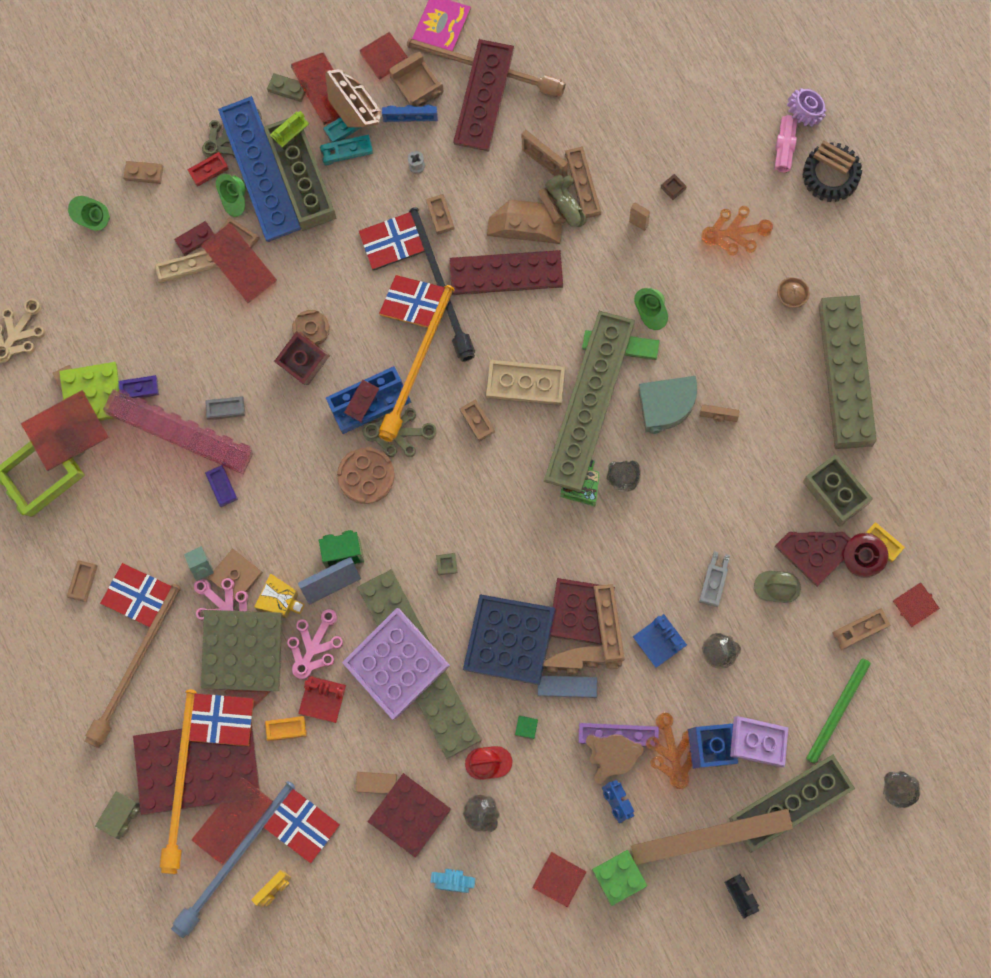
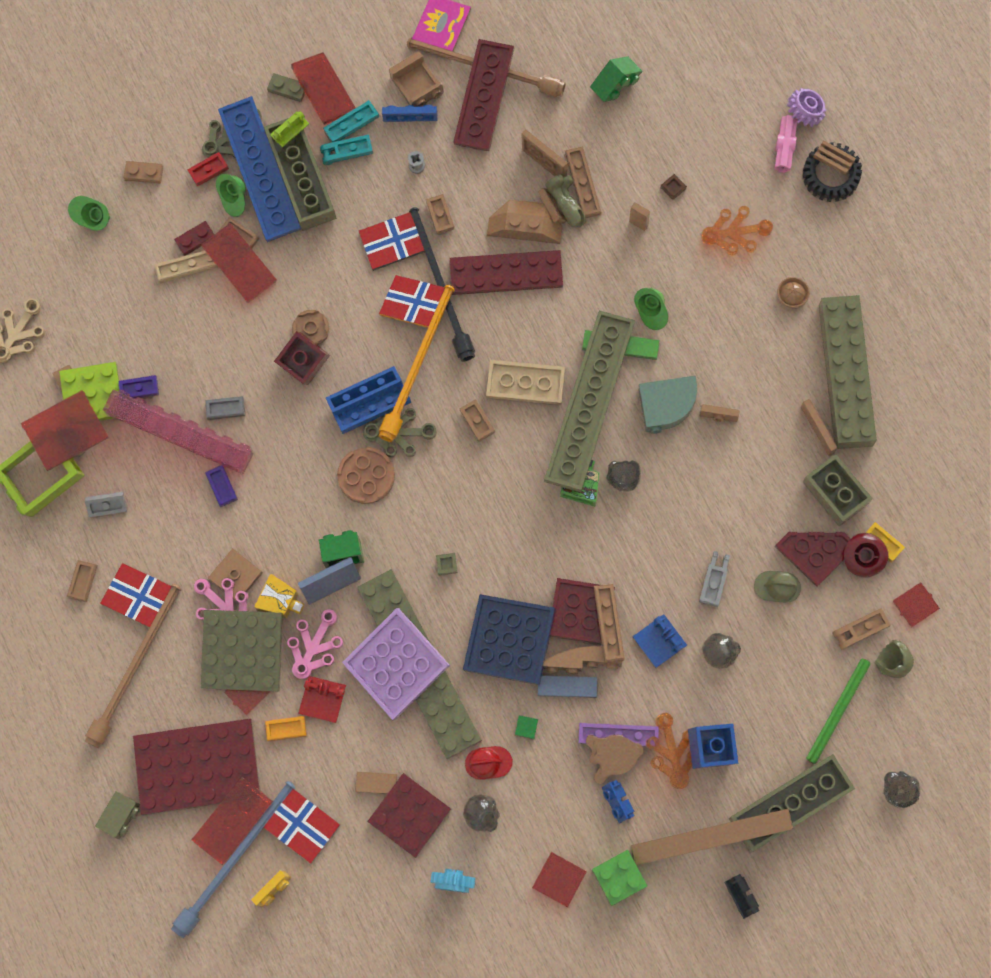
flag [159,689,254,874] -> none
sand green brick [184,546,214,581] -> none
medium nougat wedge [325,69,381,127] -> none
dark red plate [344,380,379,422] -> none
clear red tile [359,32,408,80] -> none
lavender tile [730,716,788,768] -> none
none -> light grey plate [85,492,127,517]
none -> green brick [590,56,642,102]
none -> medium nougat tile [801,399,837,456]
none -> olive hair [875,640,914,678]

